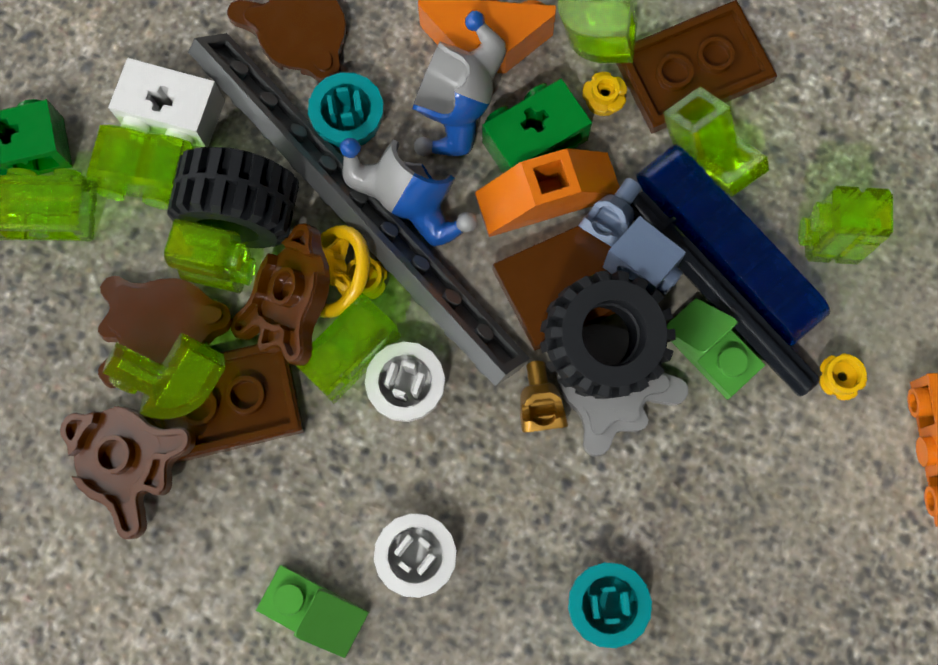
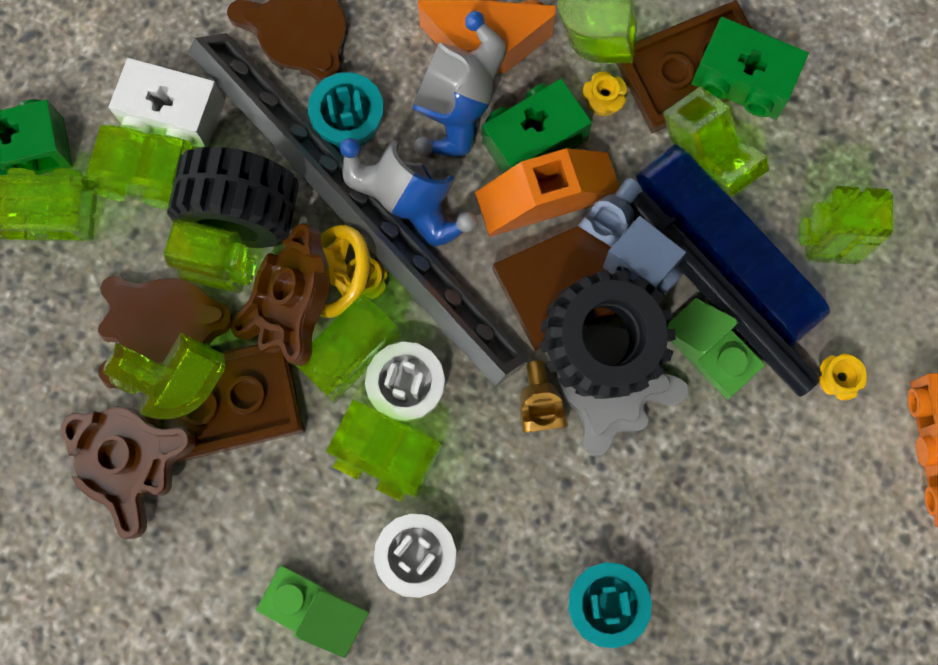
none -> clear neon green brick [325,399,443,503]
none -> green brick [691,17,809,120]

